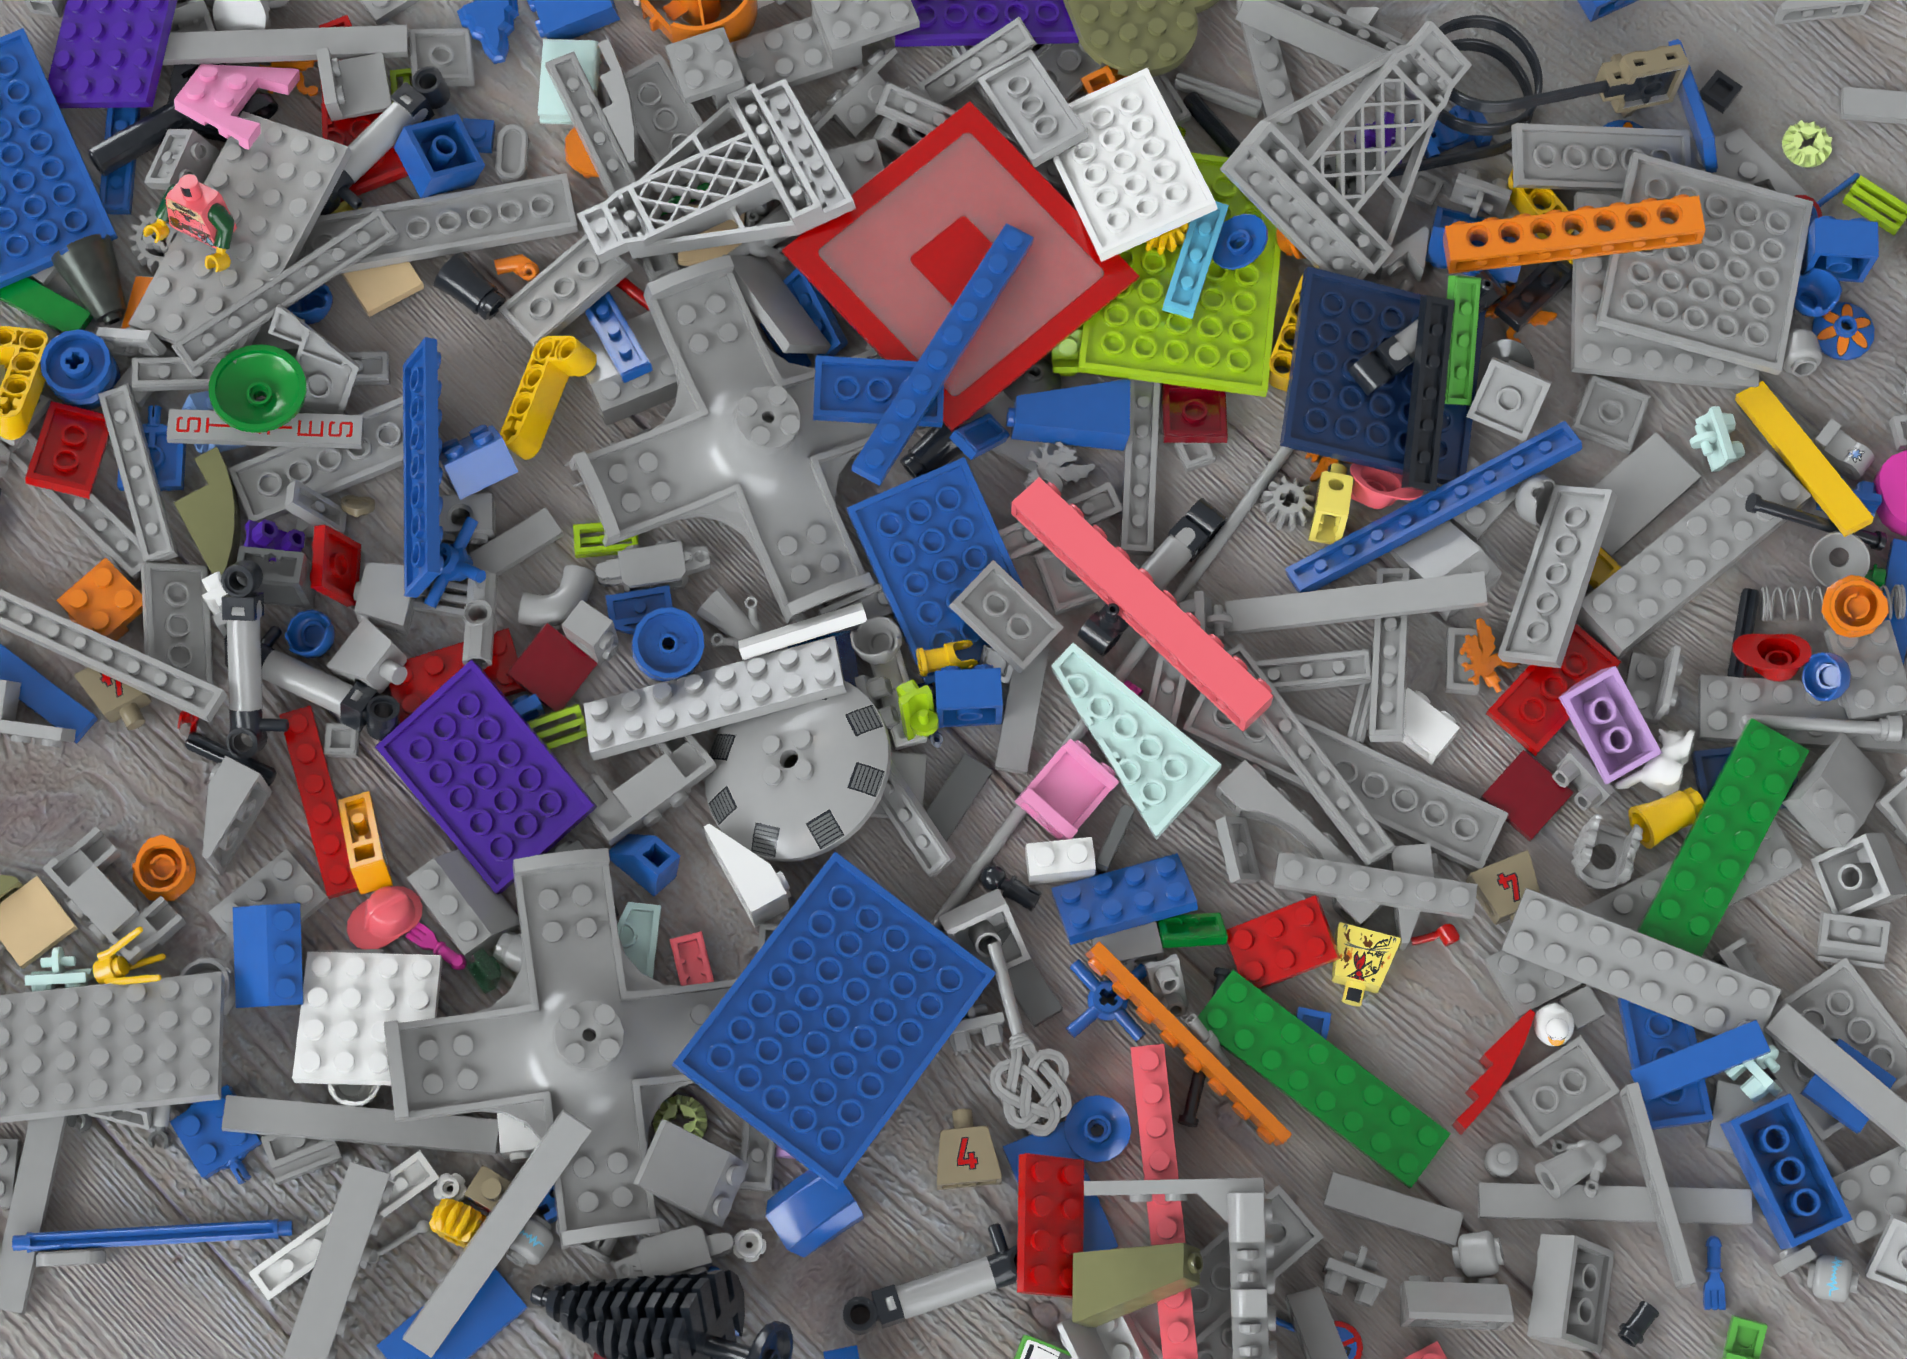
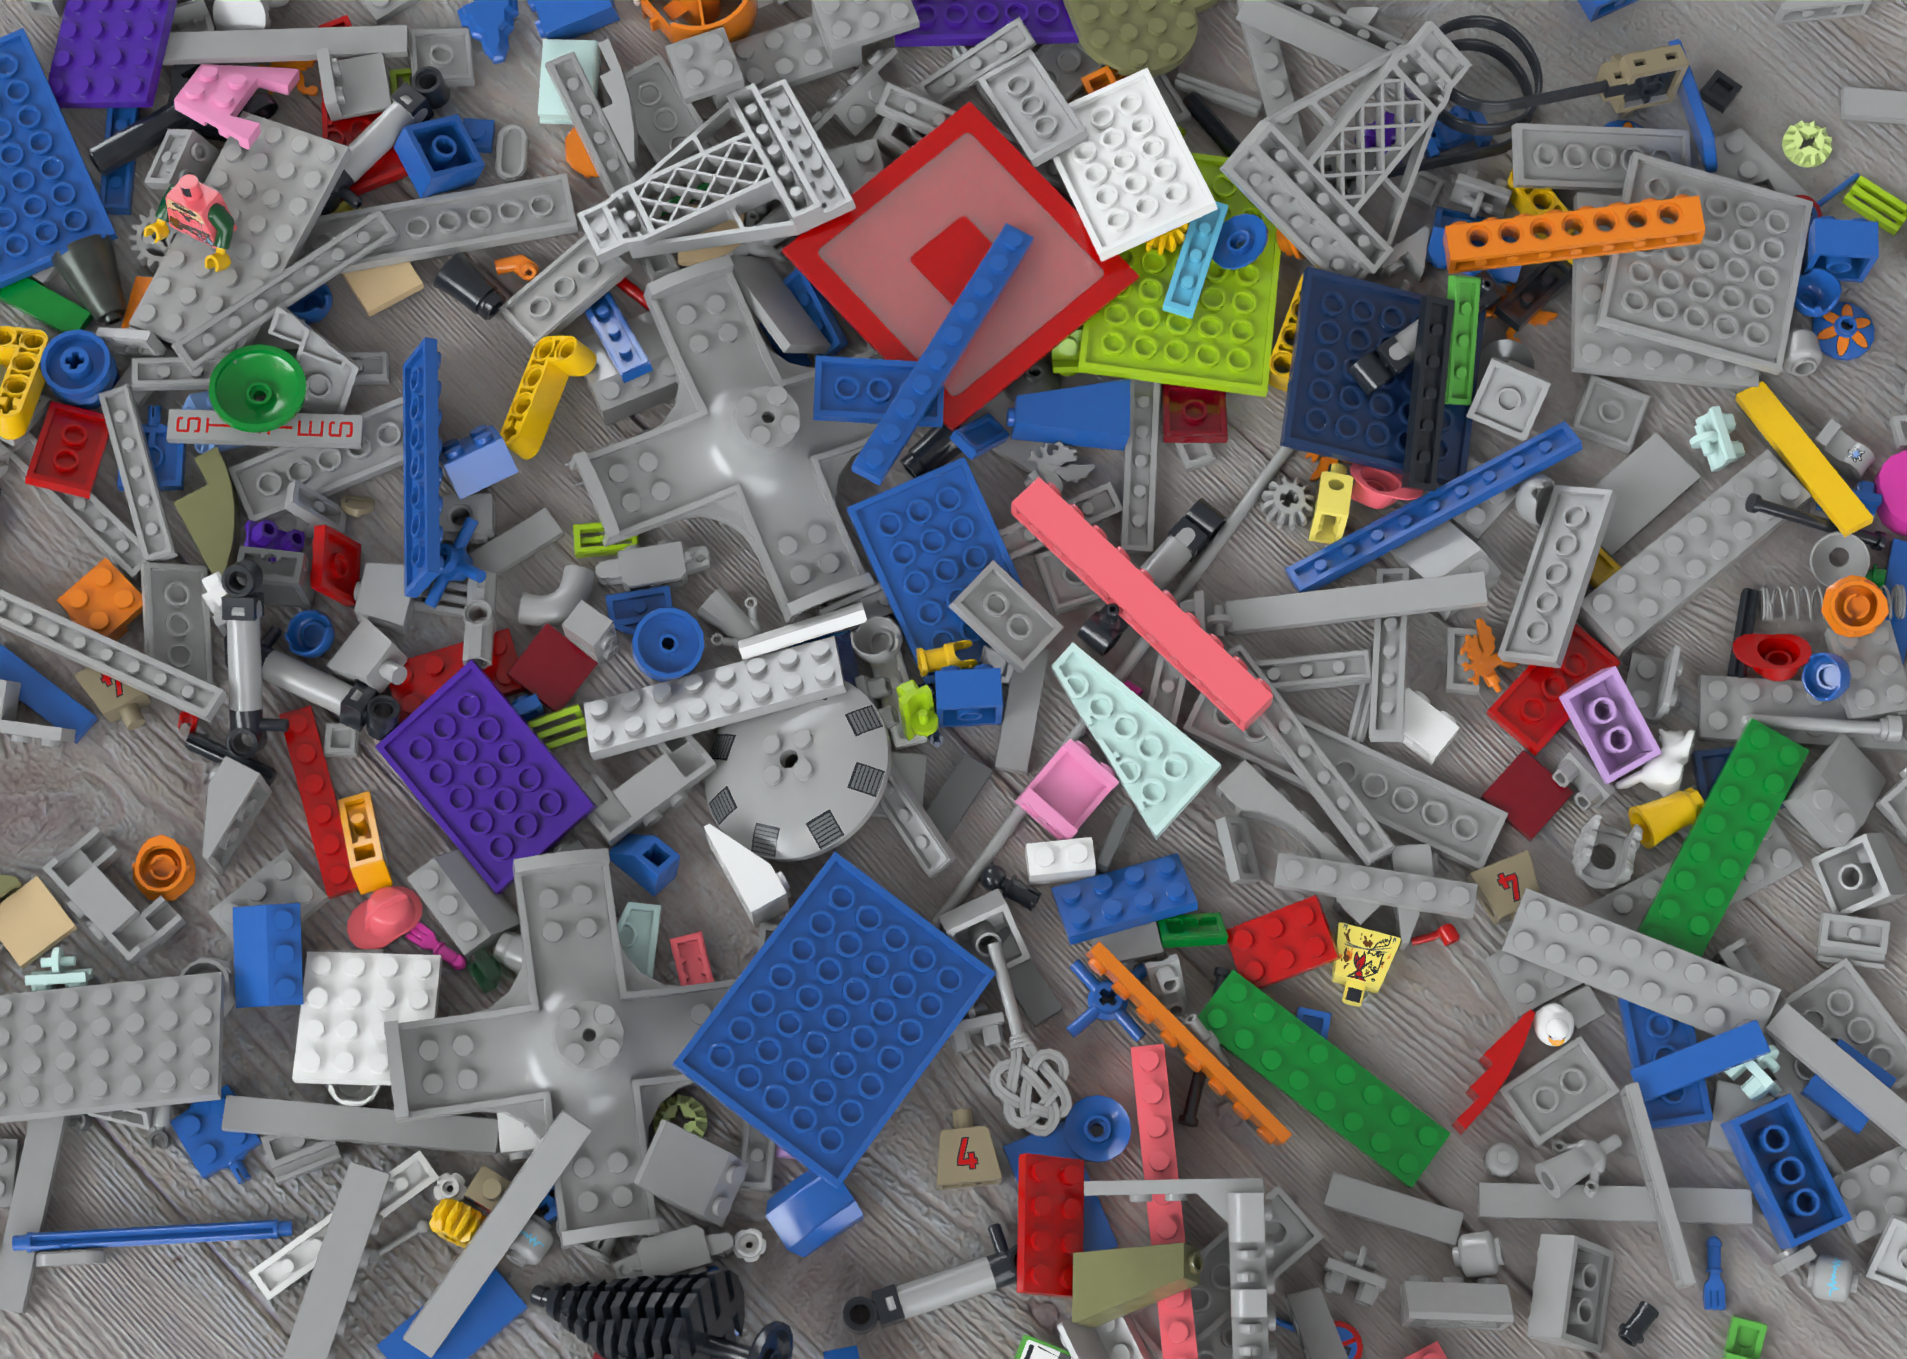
yellow plant [93,926,166,985] -> none

